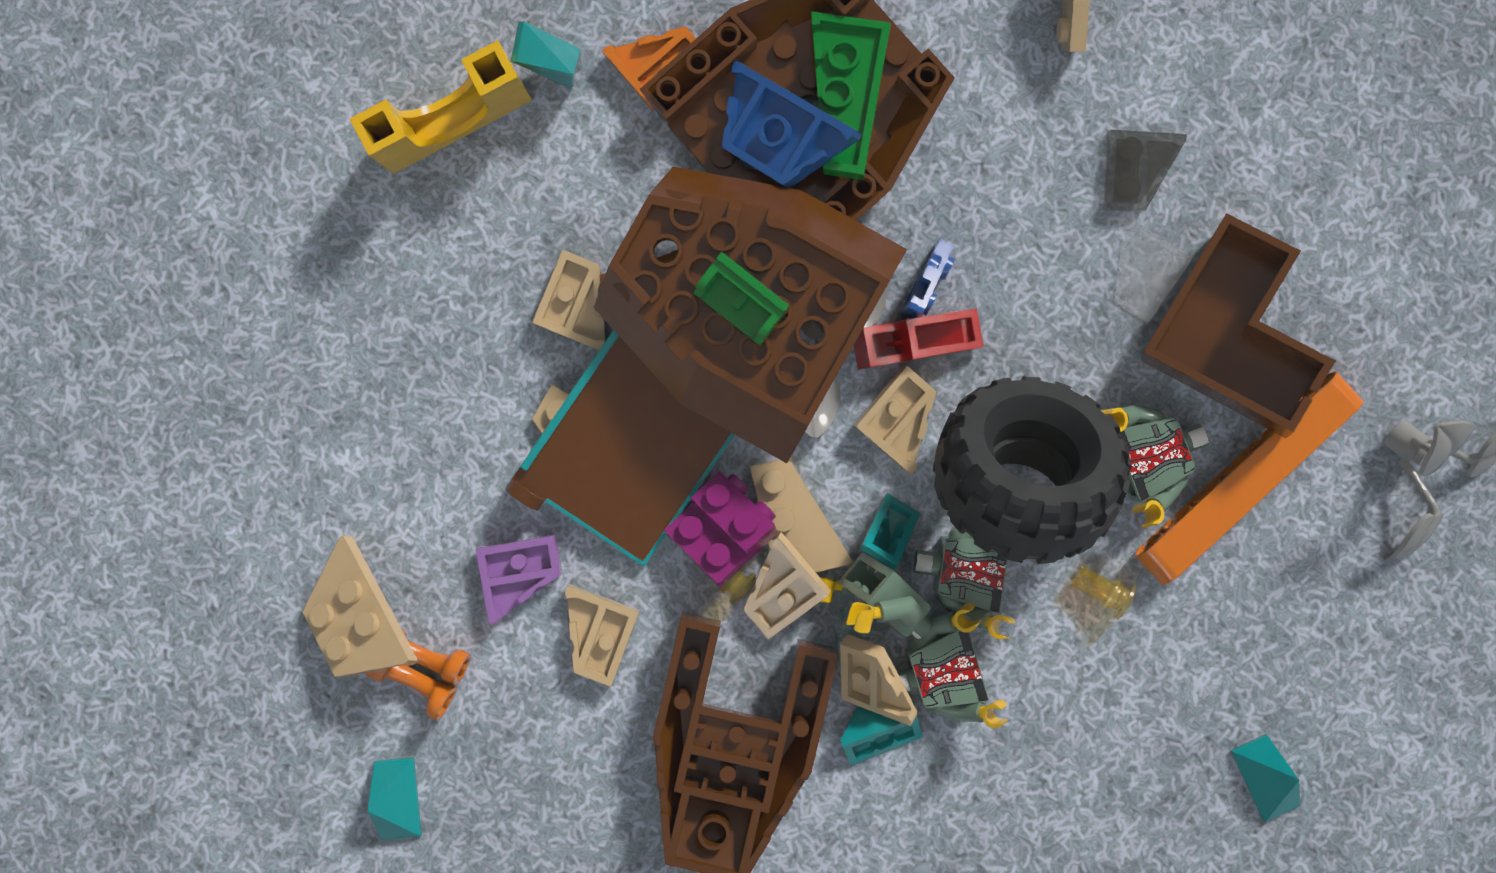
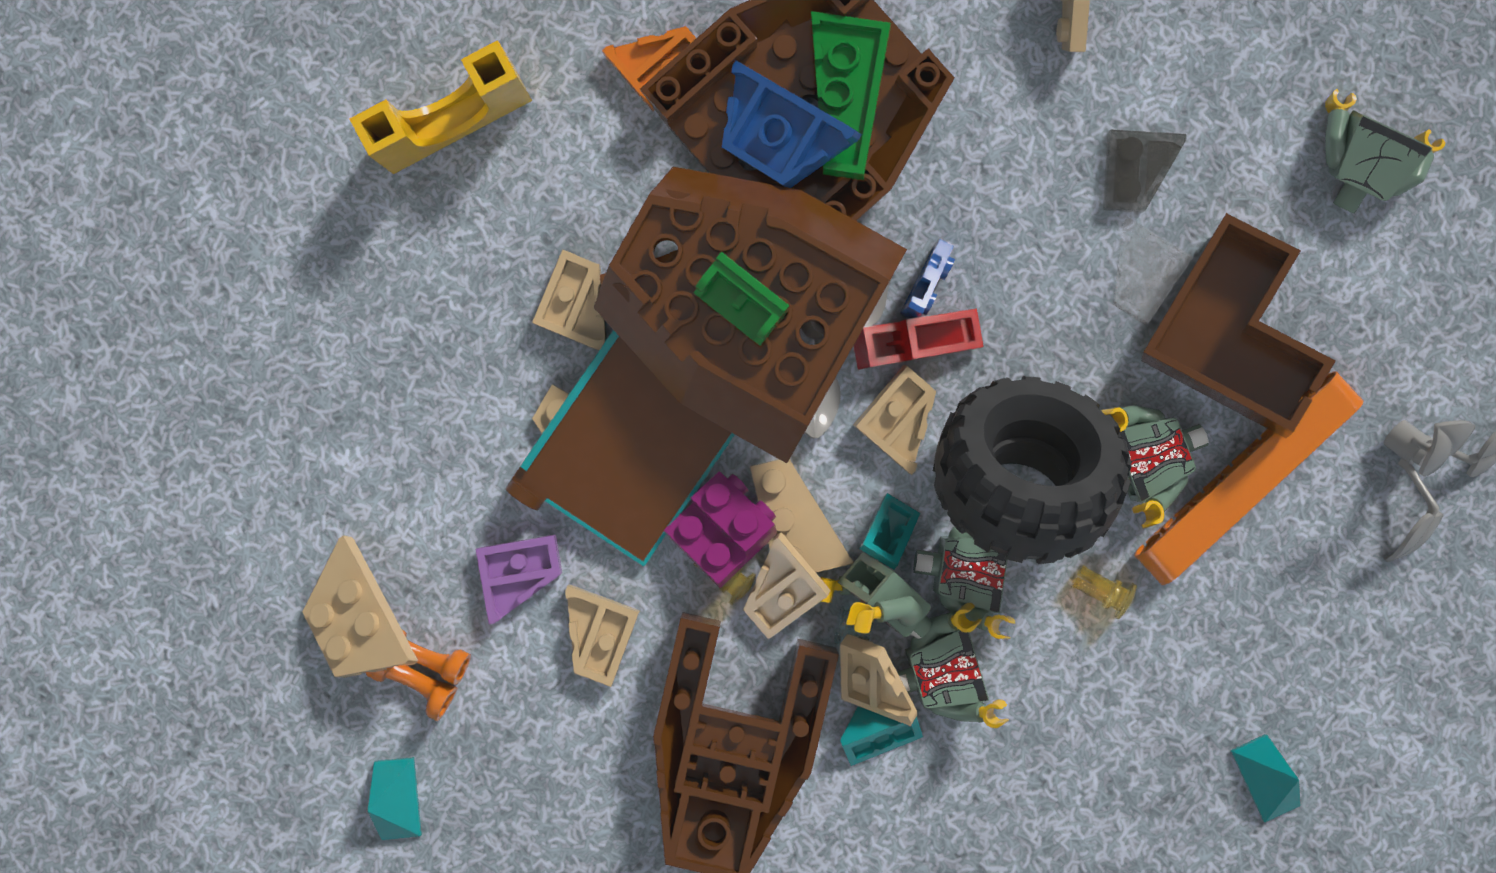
teal slope [511,21,581,87] -> none
none -> sand green torso [1325,89,1445,214]

